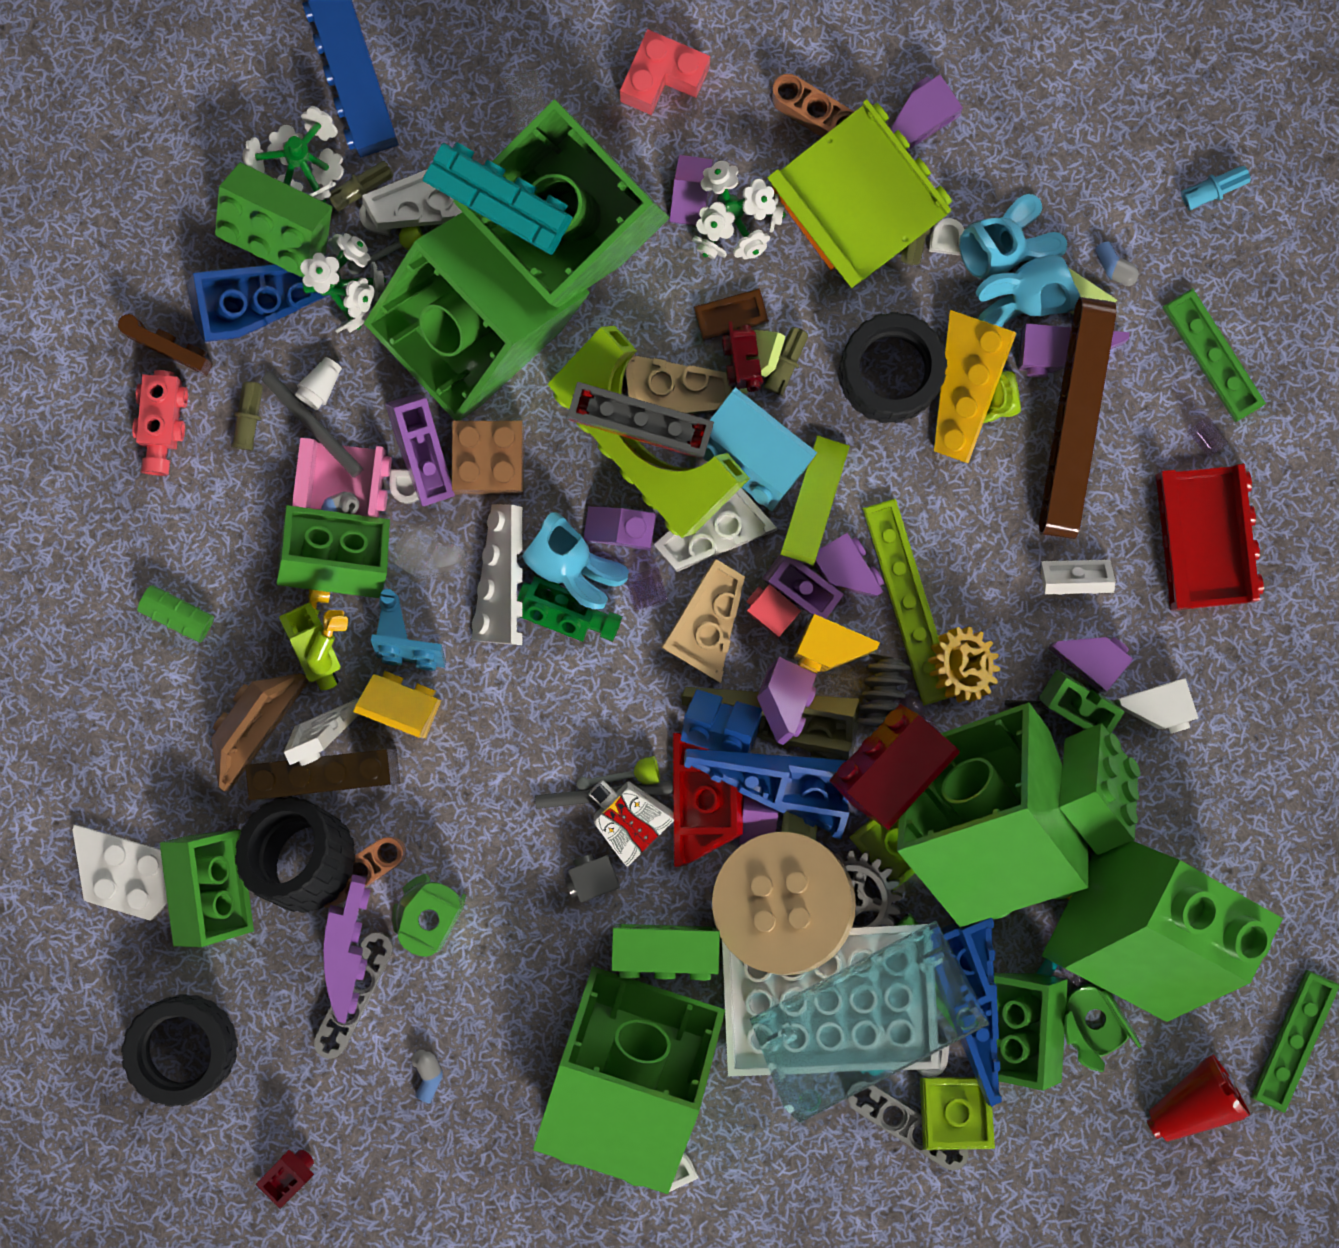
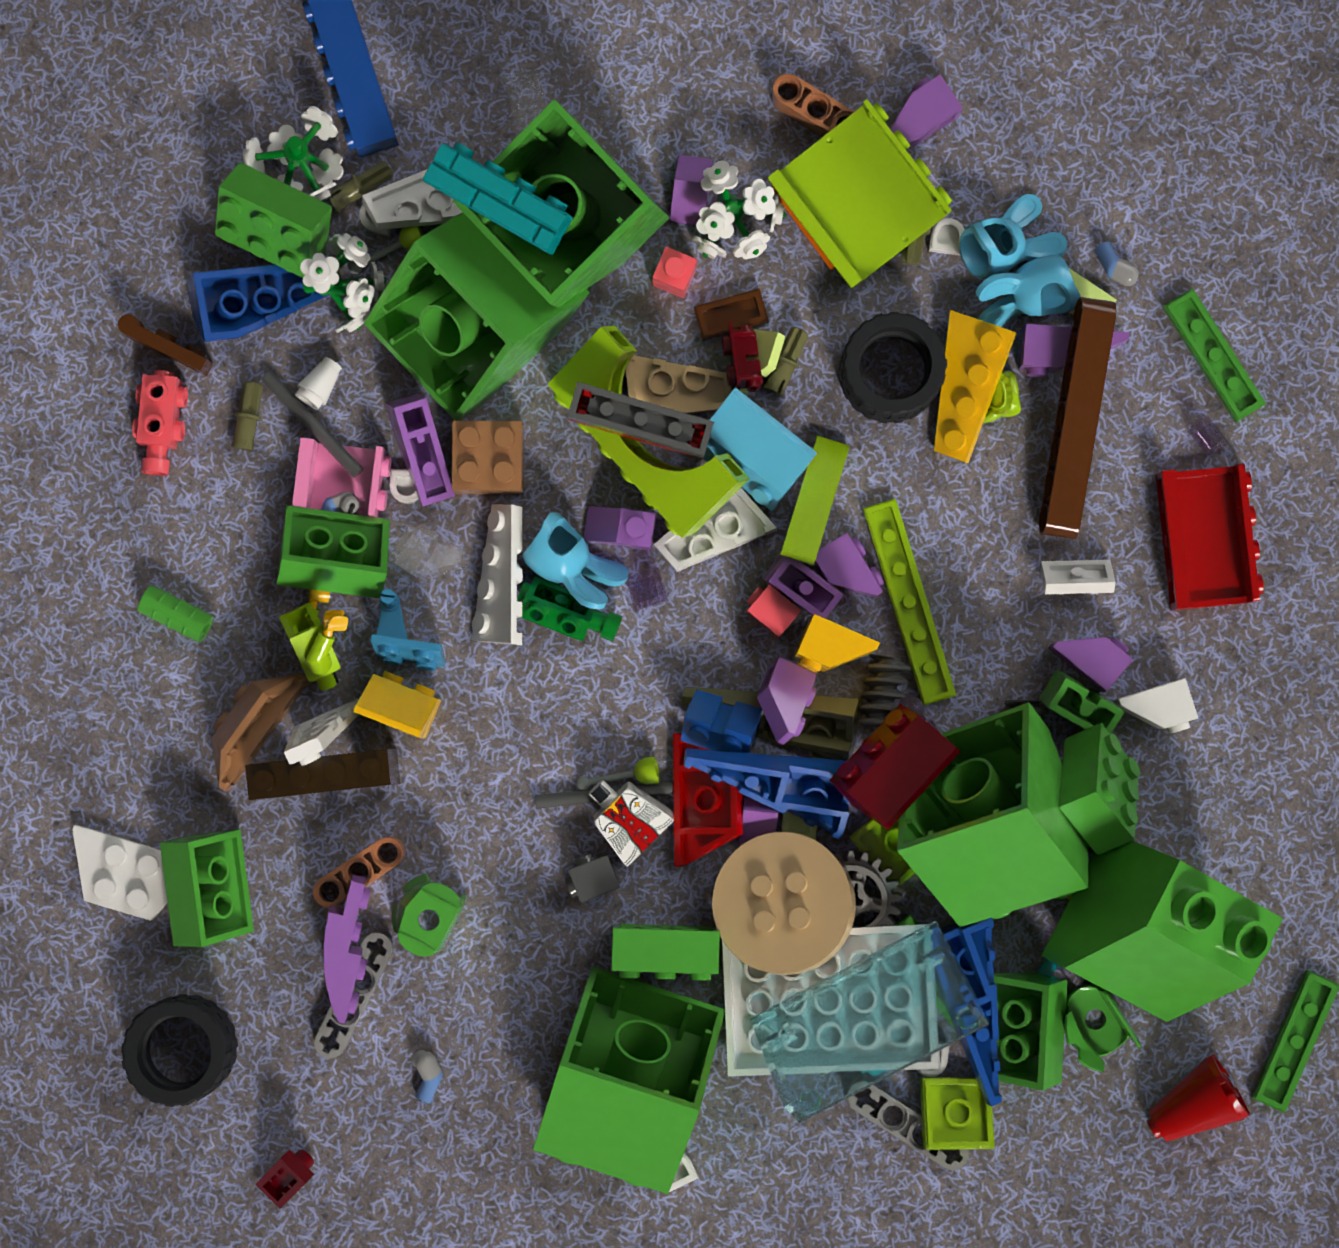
black tyre [235,796,356,913] -> none
coral brick [620,29,710,115] -> none
tan wing [661,559,745,683] -> none
yellow gear [928,627,1000,703] -> none
medium azure axle [1181,166,1251,211] -> none
none -> coral brick [652,246,698,299]

